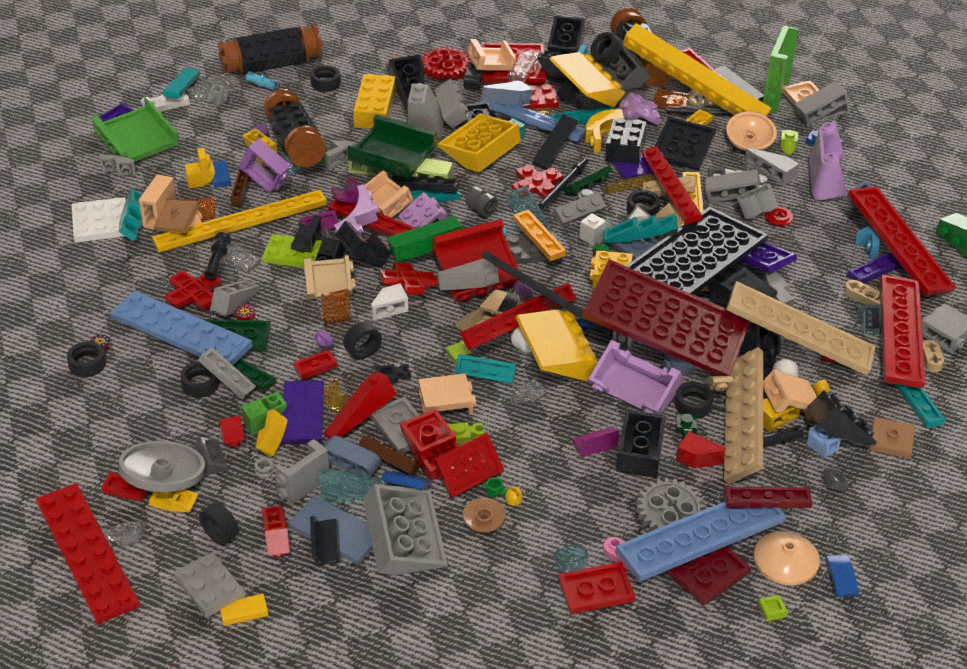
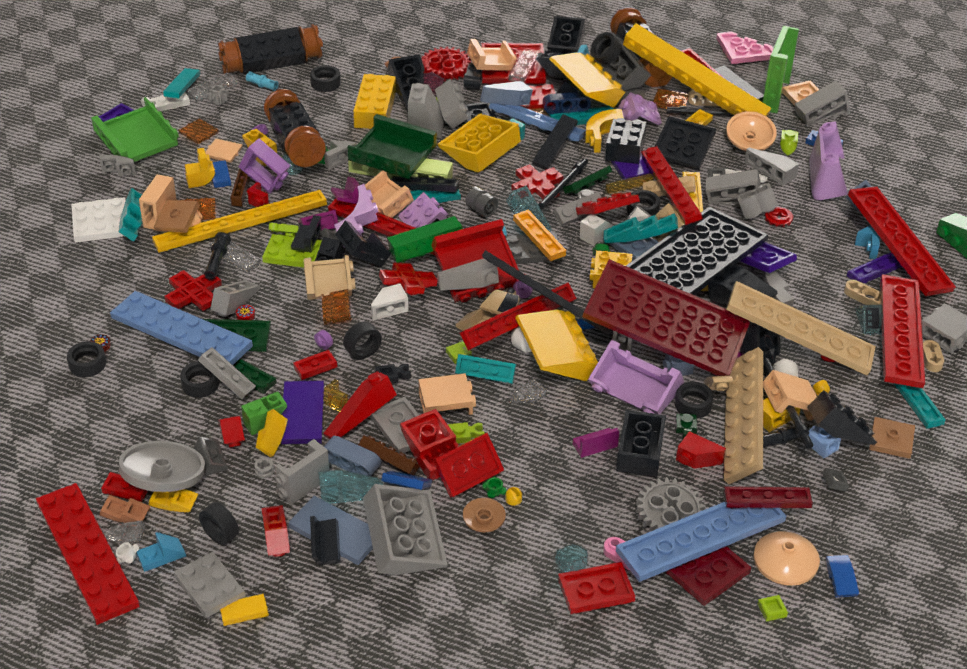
none -> nougat slope [100,495,150,524]
none -> white plate [116,542,139,564]
none -> dark azure slope [136,532,186,572]
none -> clear orange piece [179,118,219,144]
none -> light nougat piece [205,139,243,163]
none -> red bracket [247,182,269,207]
none -> lime plate [268,223,299,237]
none -> clear pink panel [424,72,444,93]
none -> dark blue beam [542,92,591,114]
none -> red plate [576,192,639,215]
none -> bright pink plate [716,32,773,64]
none -> black bar [763,358,813,449]

